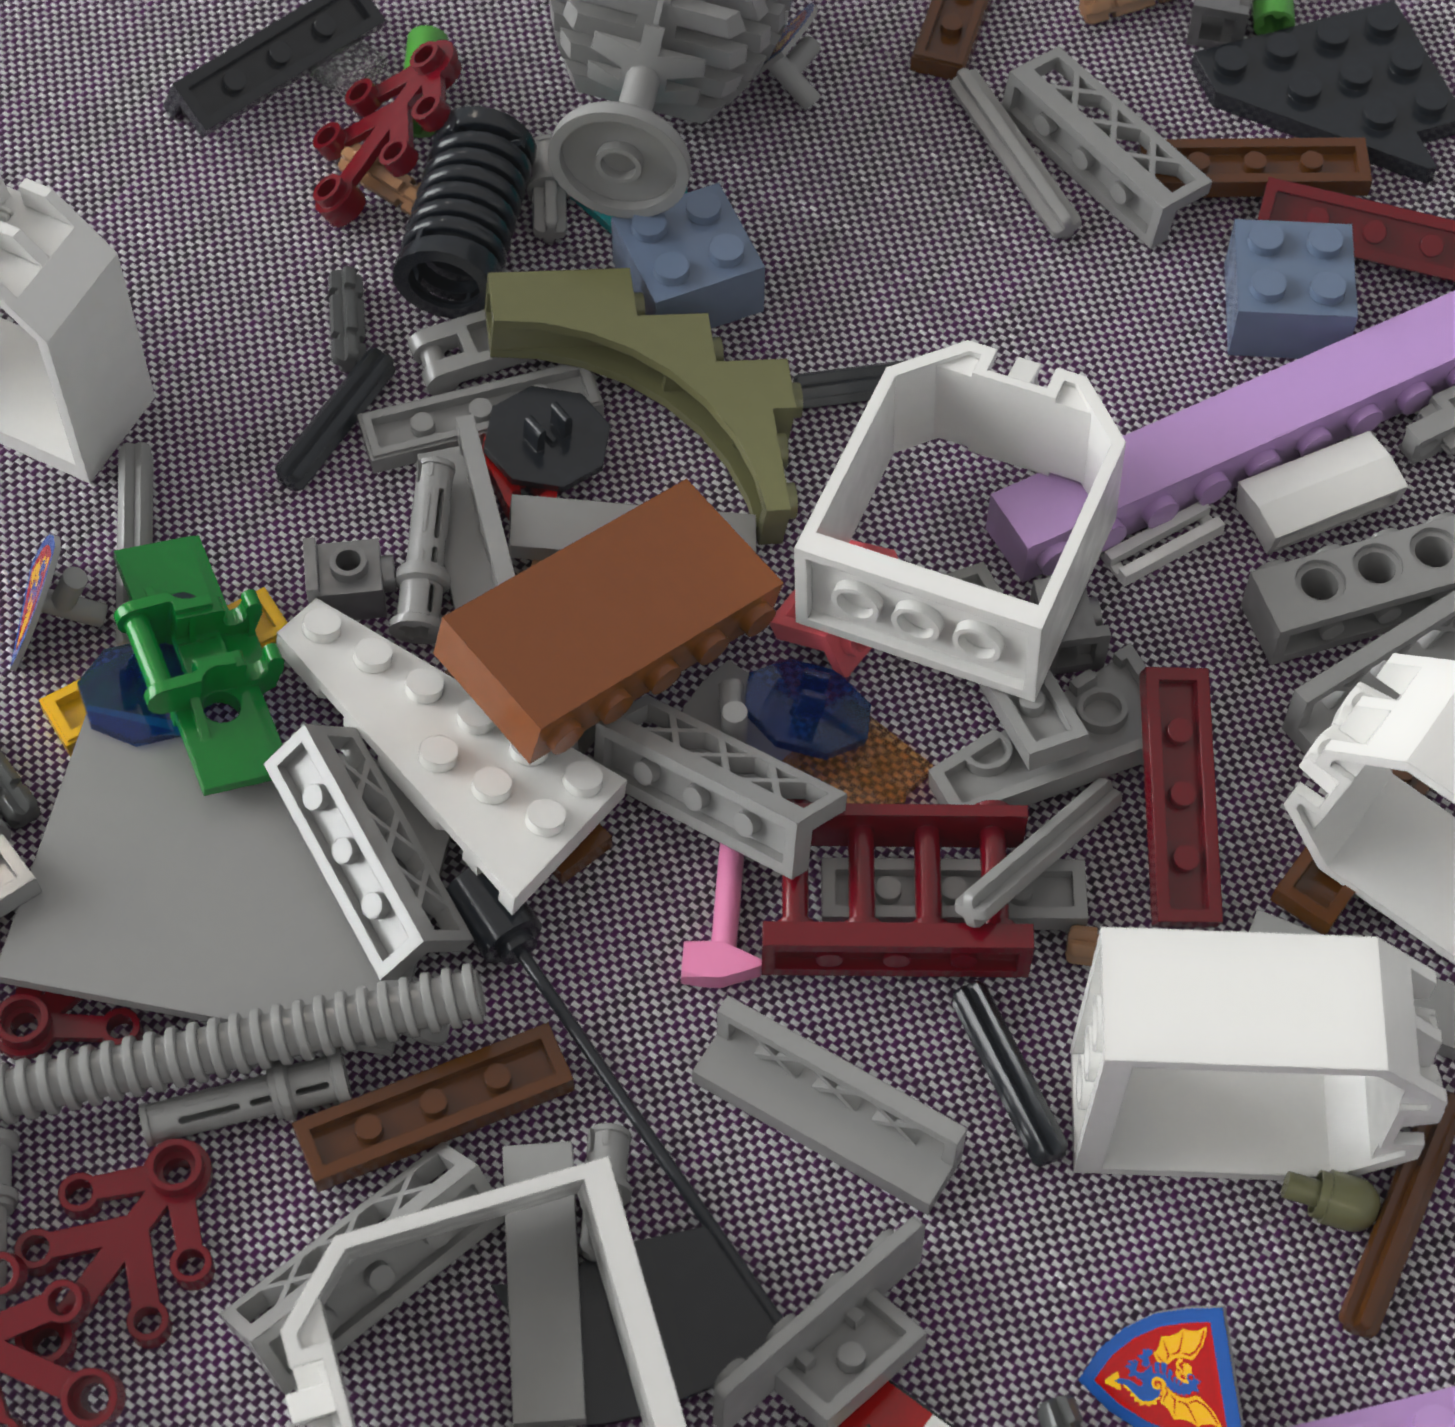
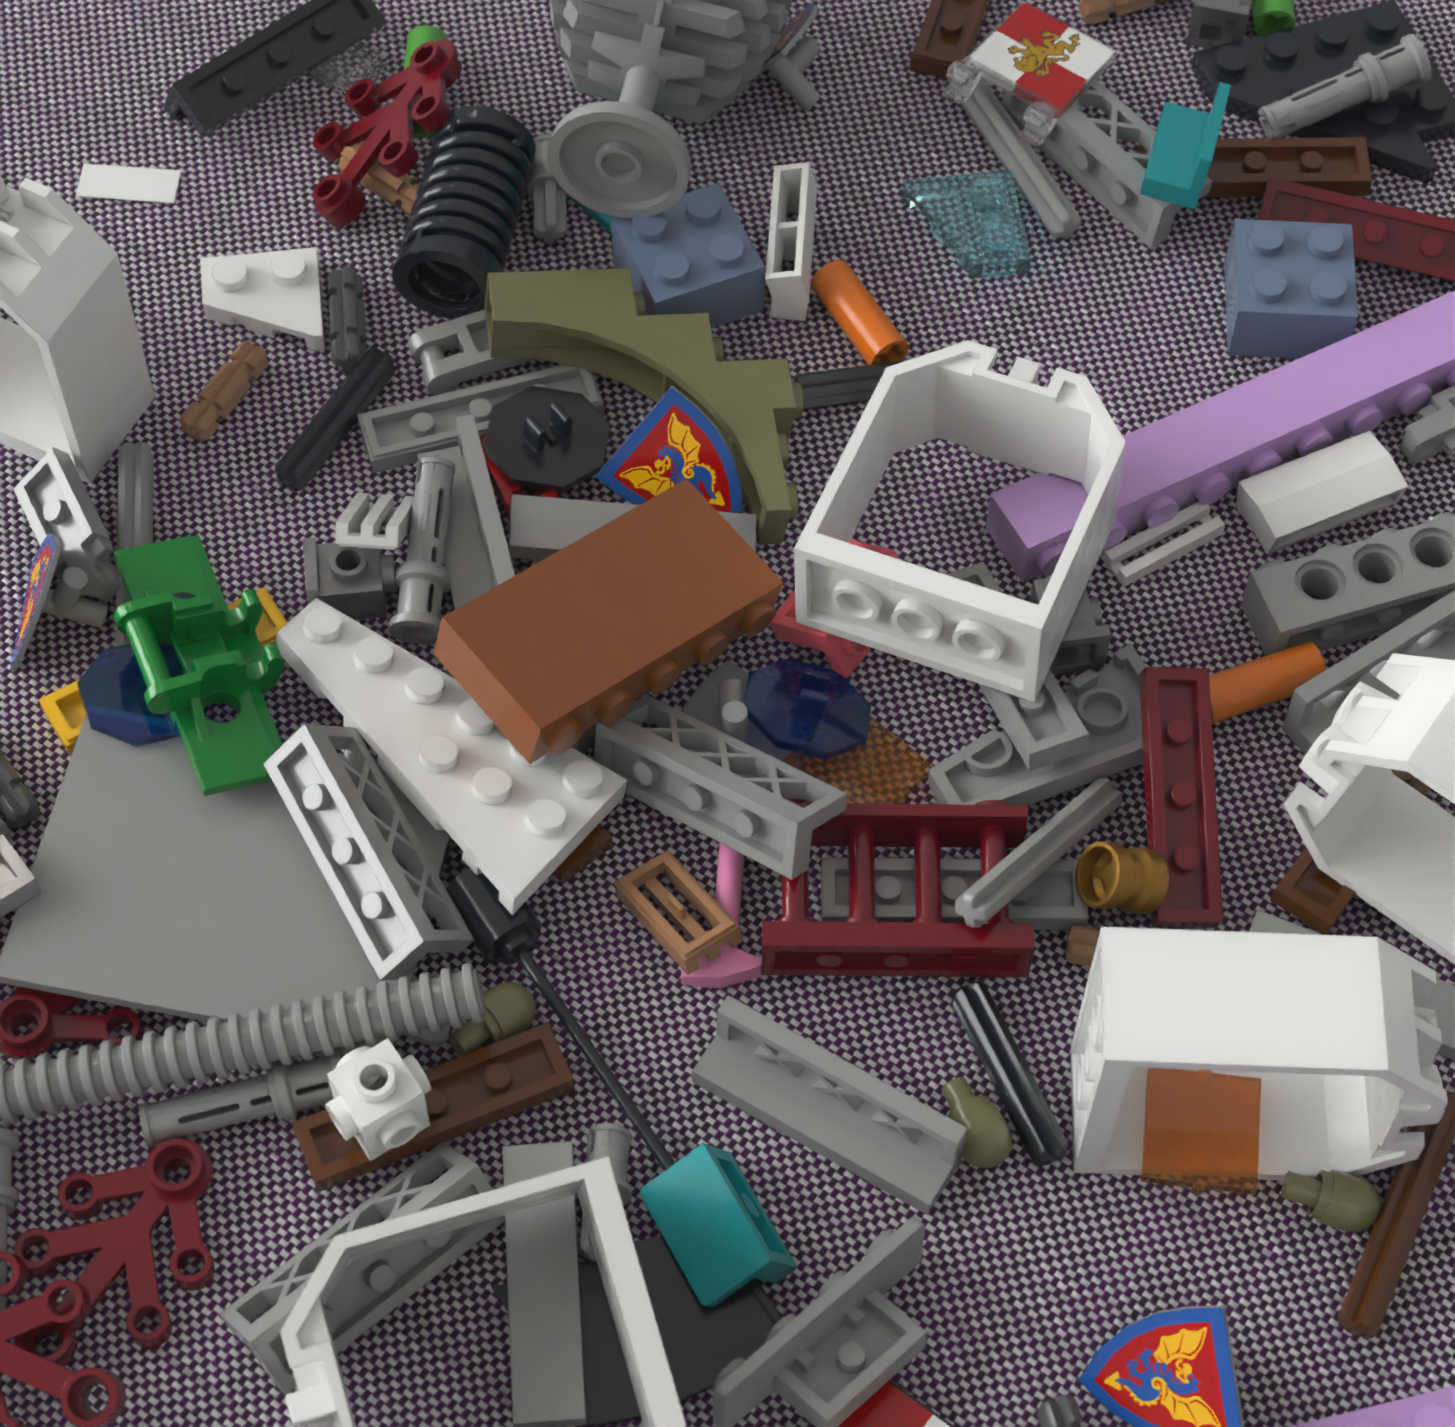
none -> light grey hinge [13,447,121,603]
none -> white sticker [76,163,181,203]
none -> medium nougat axle [180,341,268,442]
none -> white wing [200,247,326,351]
none -> white brick [325,1038,432,1161]
none -> white tile [335,493,414,550]
none -> olive cylinder [448,982,536,1056]
none -> shield [595,385,743,513]
none -> medium nougat tile [613,850,743,975]
none -> teal panel [640,1143,798,1307]
none -> white piece [765,162,817,321]
none -> orange piece [811,260,909,365]
none -> clear light blue wing [902,171,1031,279]
none -> olive cylinder [941,1077,1013,1168]
none -> flag [943,0,1118,147]
none -> pearl gold wheel [1075,842,1169,914]
none -> teal panel [1139,82,1231,210]
none -> clear orange piece [1141,1068,1261,1195]
none -> orange piece [1209,641,1326,724]
none -> light grey pin [1258,34,1432,138]

